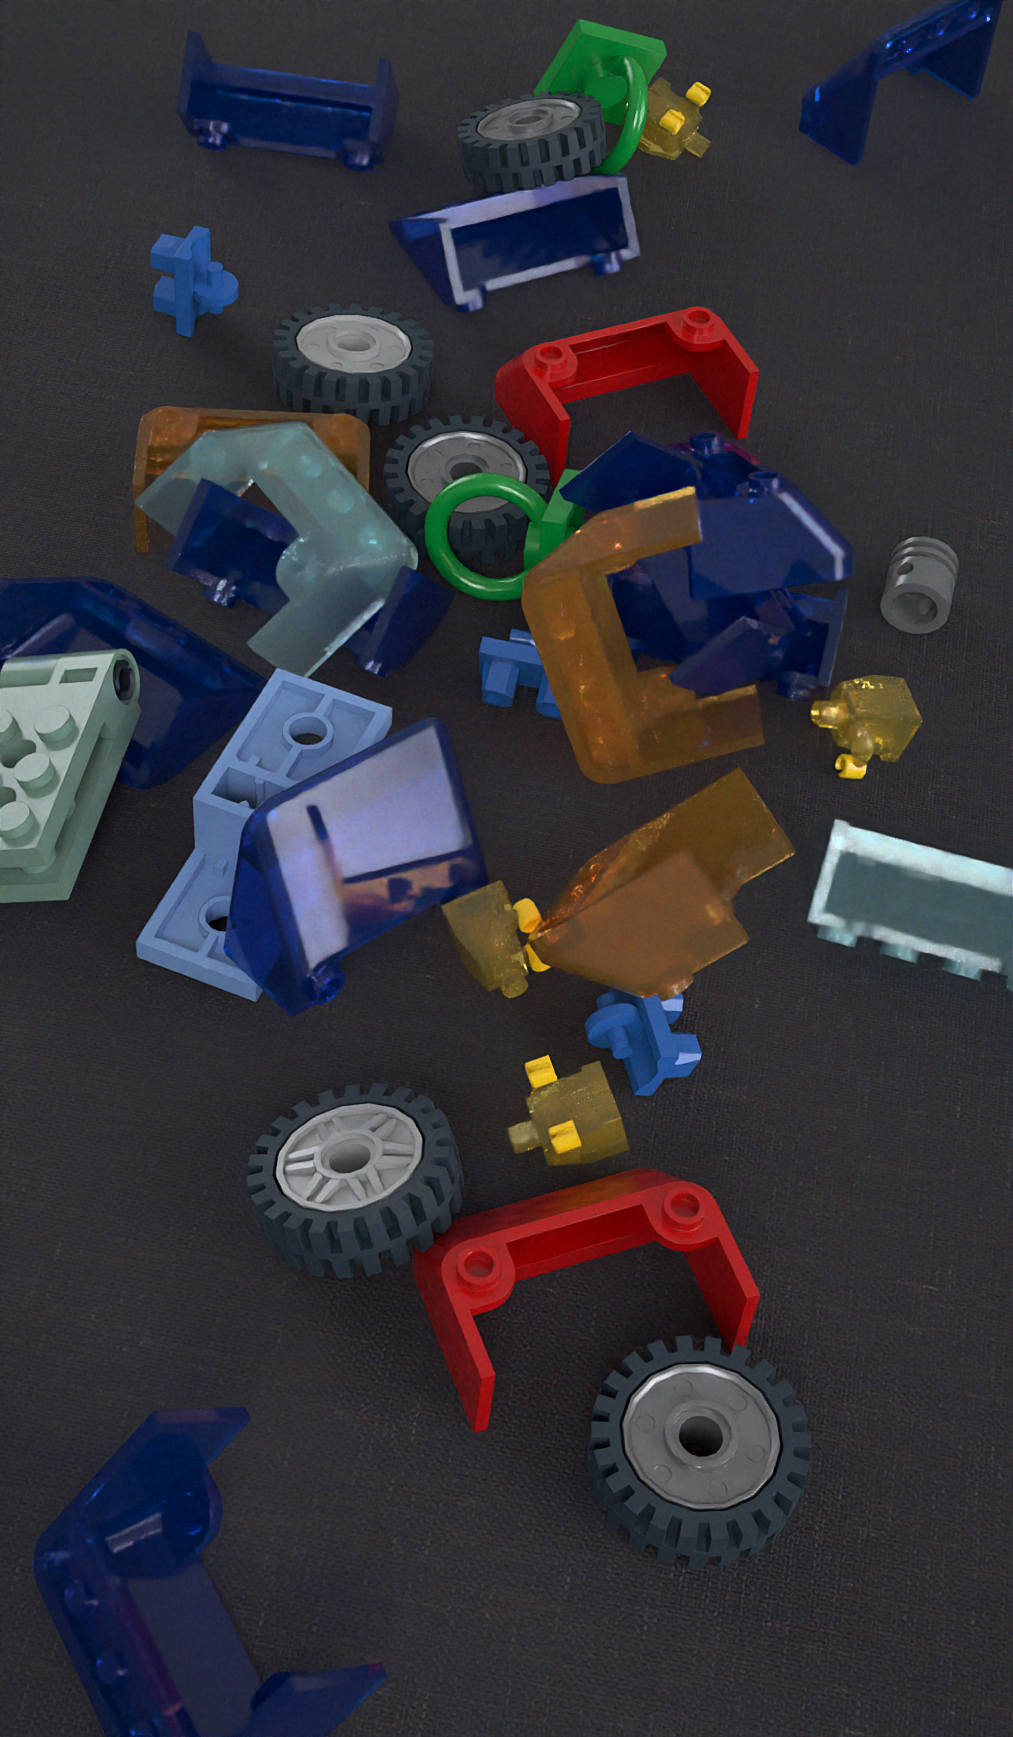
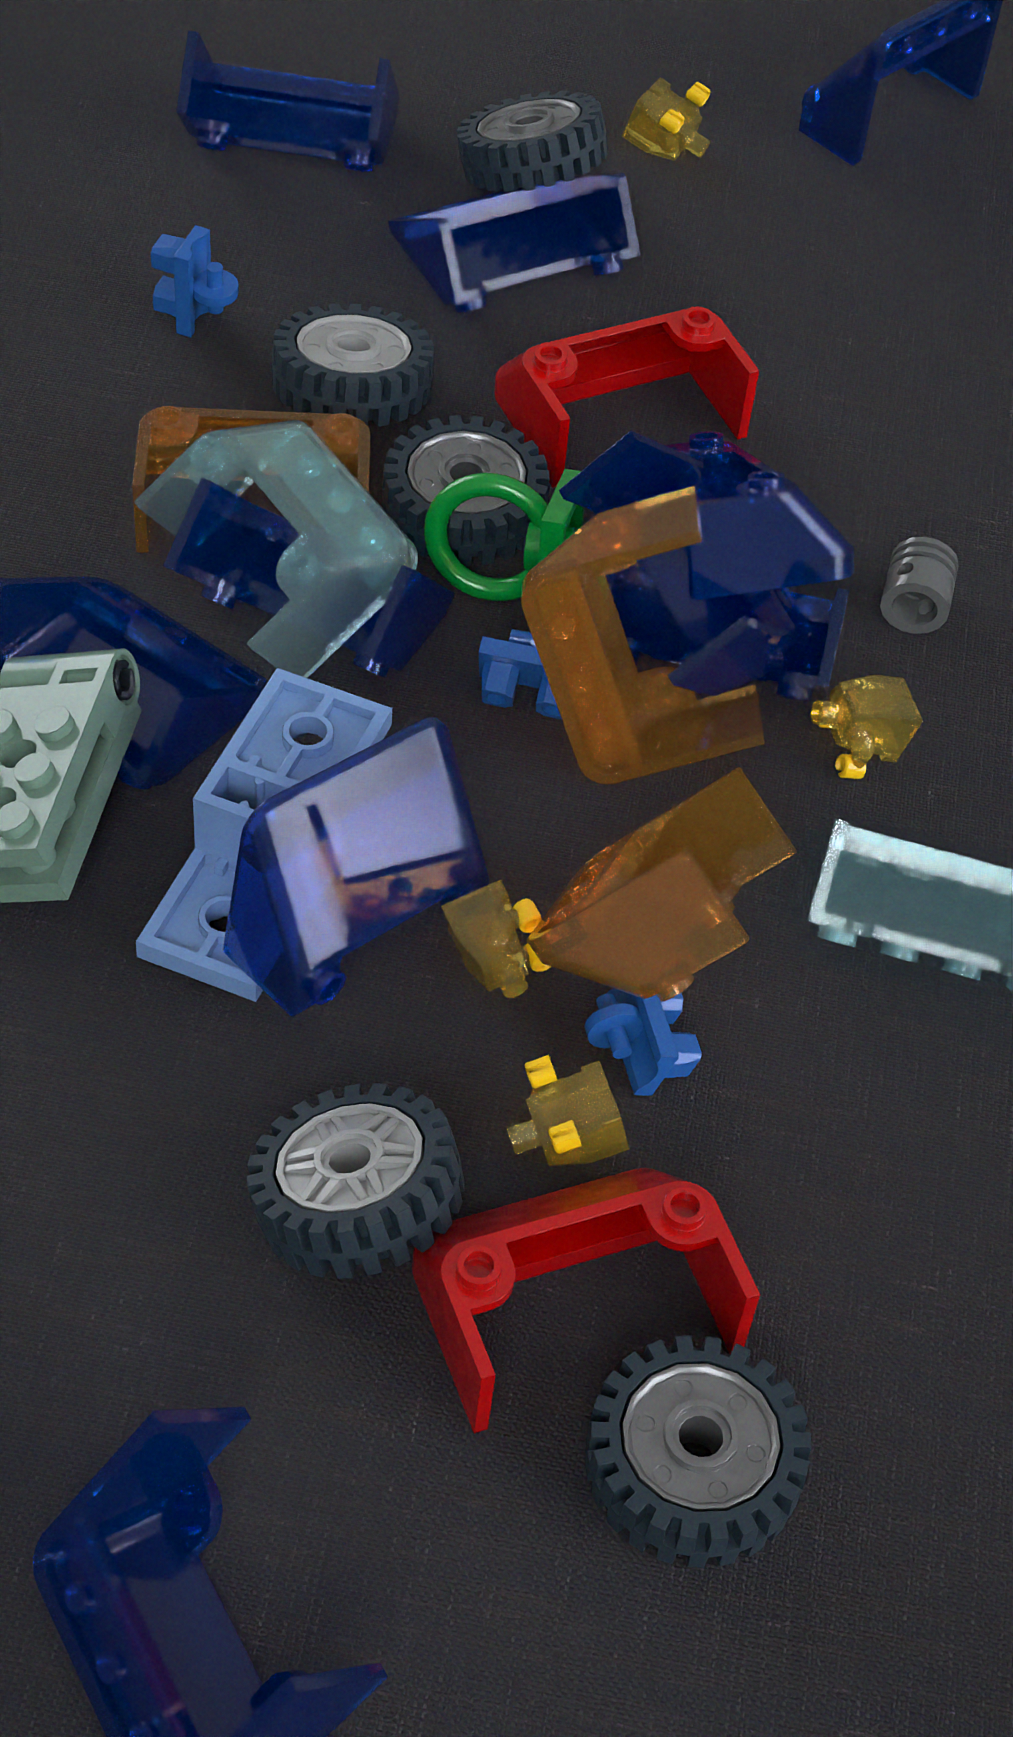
green tile [534,19,667,176] -> none

